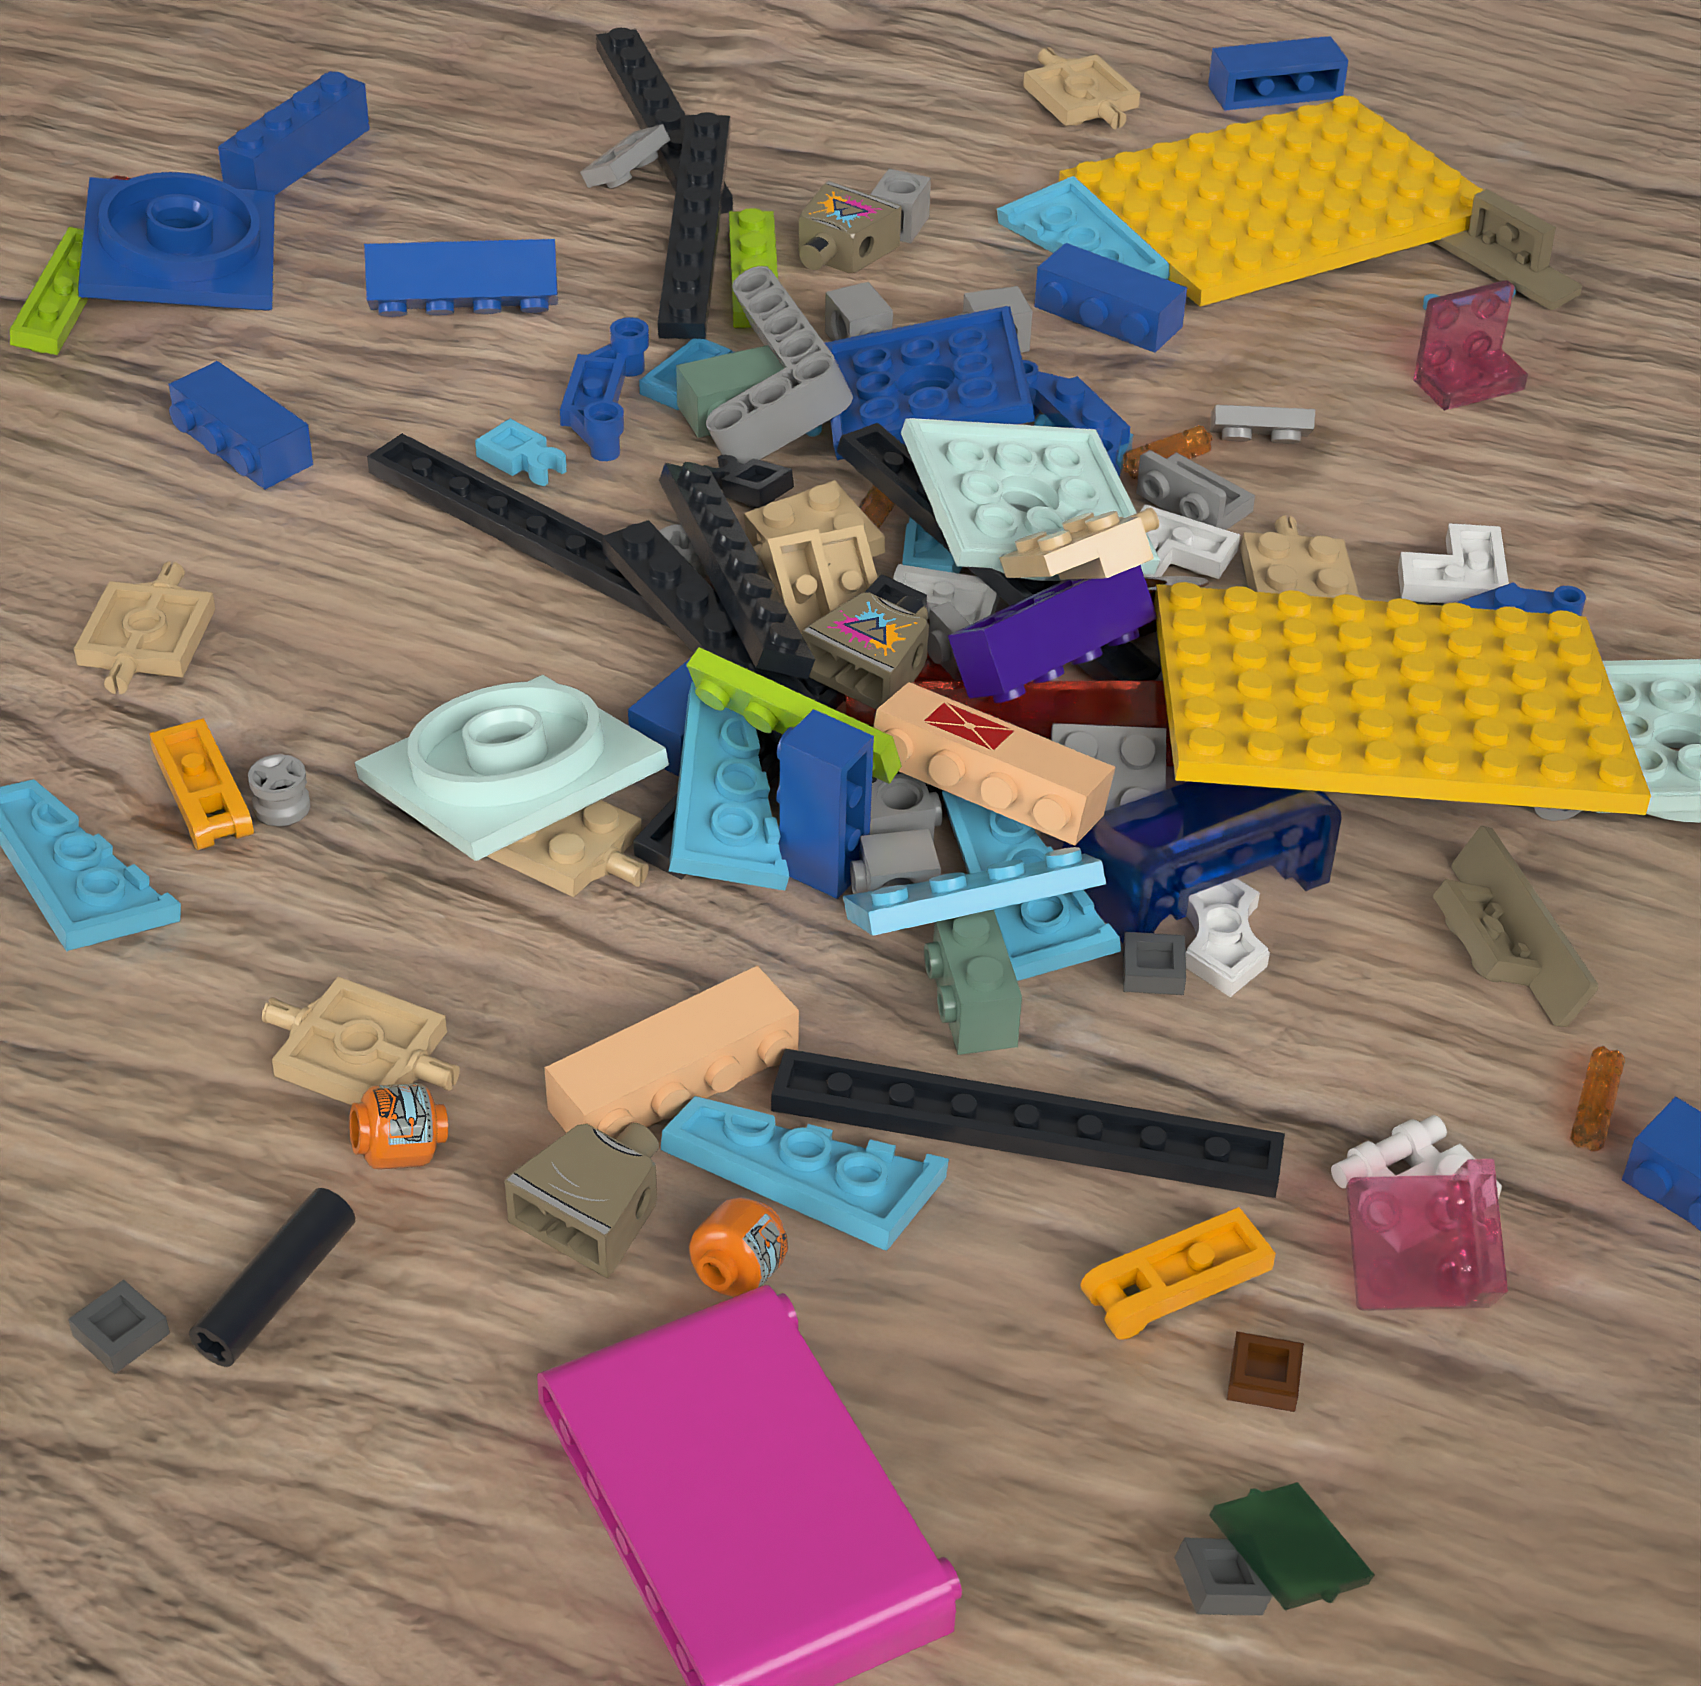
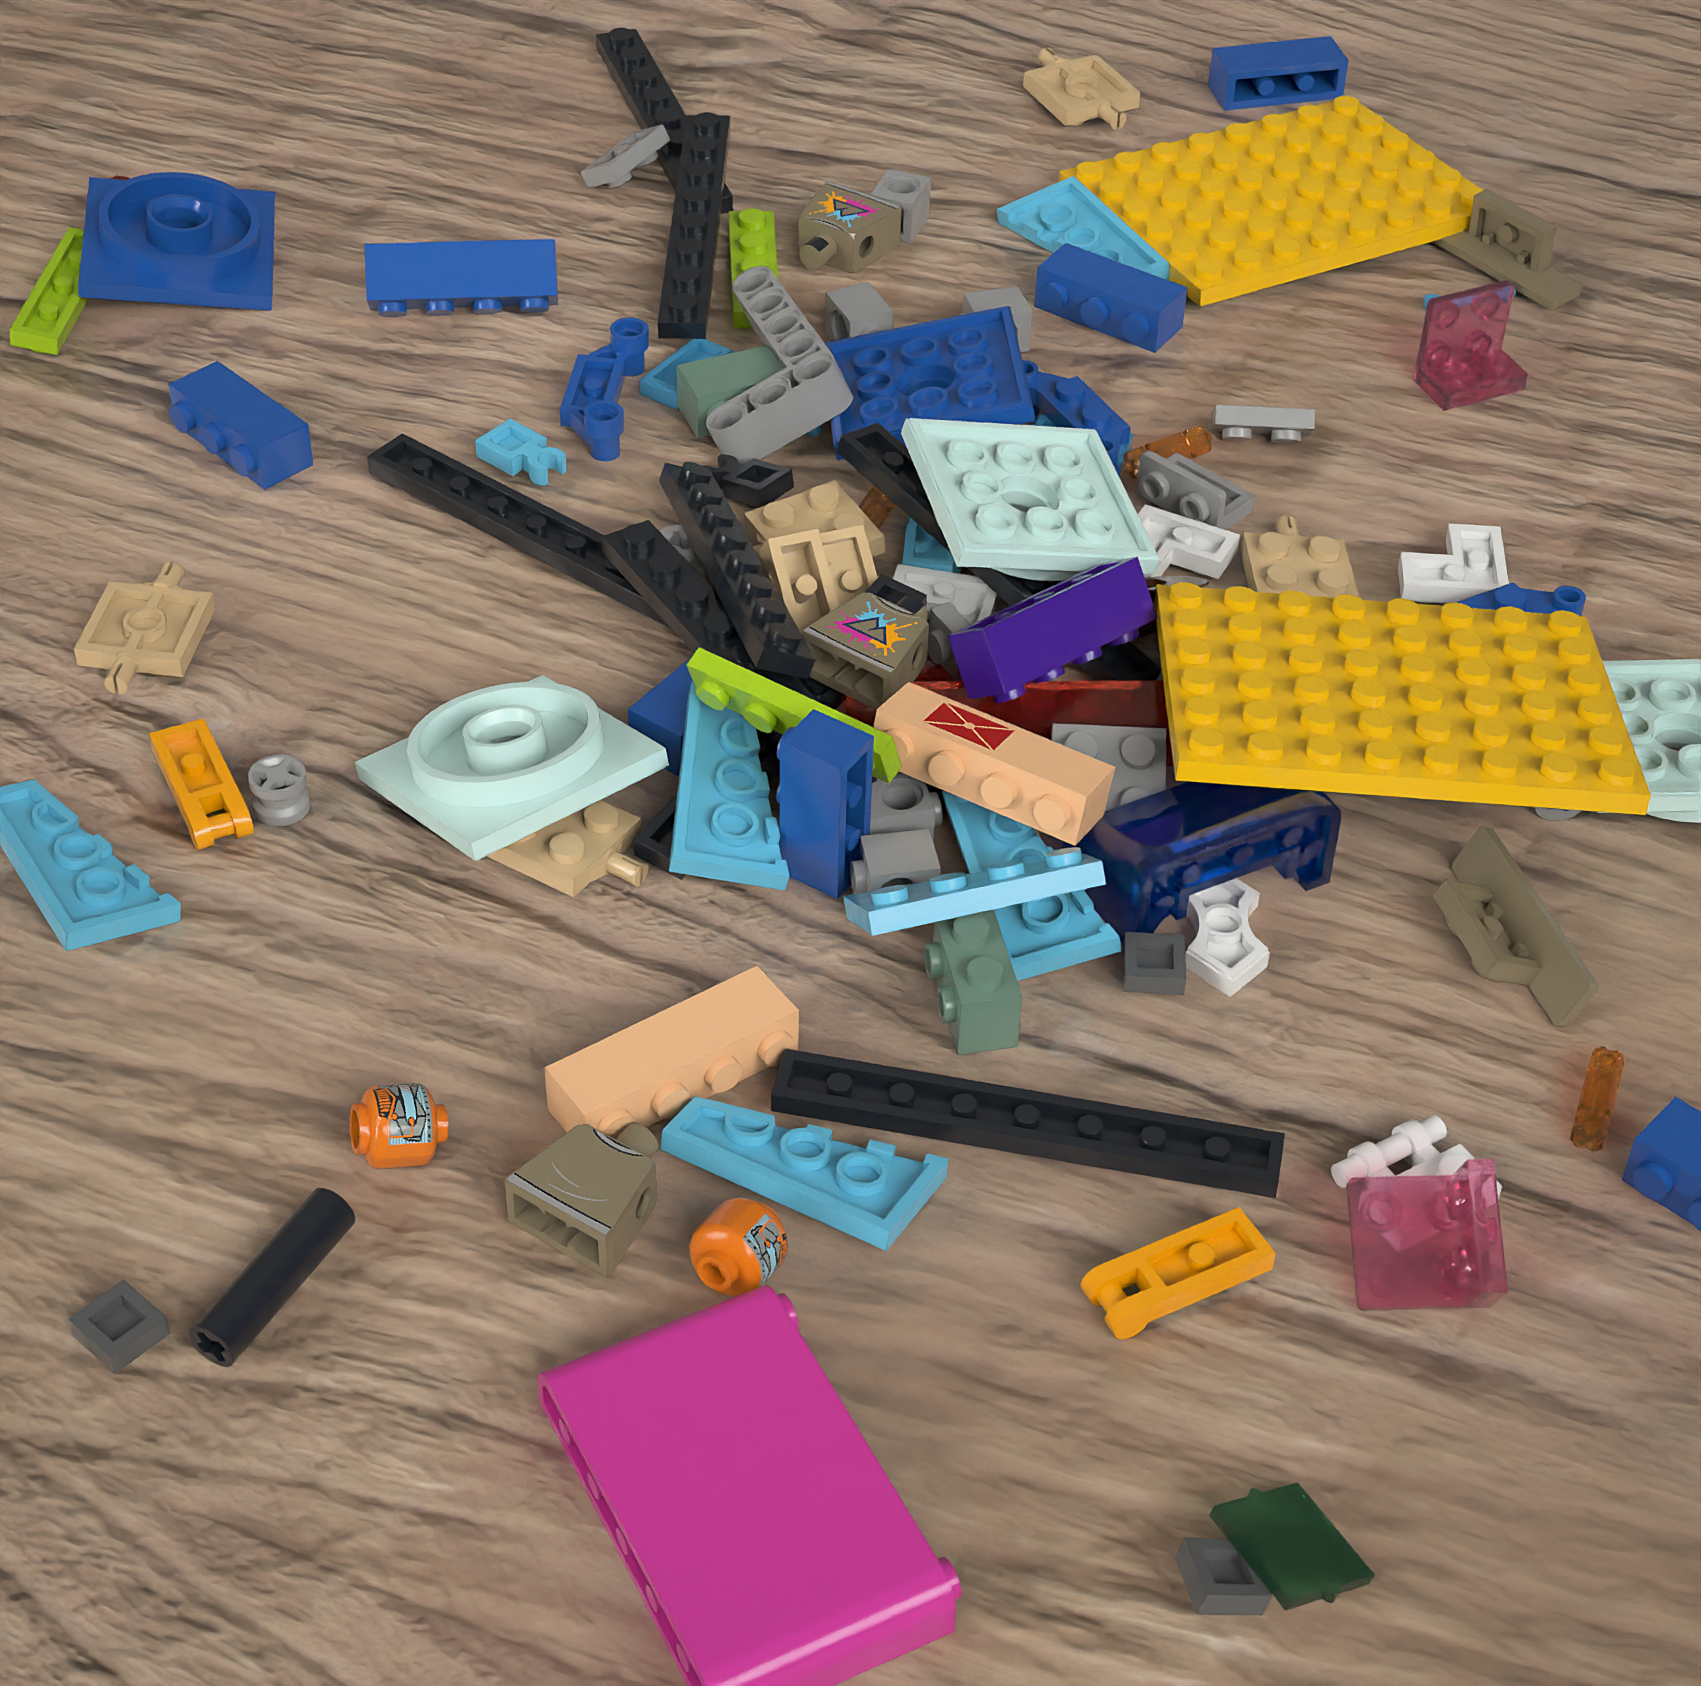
blue brick [218,71,370,195] -> none
tan plate [262,977,460,1105] -> none
tan plate [999,507,1159,580] -> none
reddish brown tile [1227,1331,1304,1412] -> none

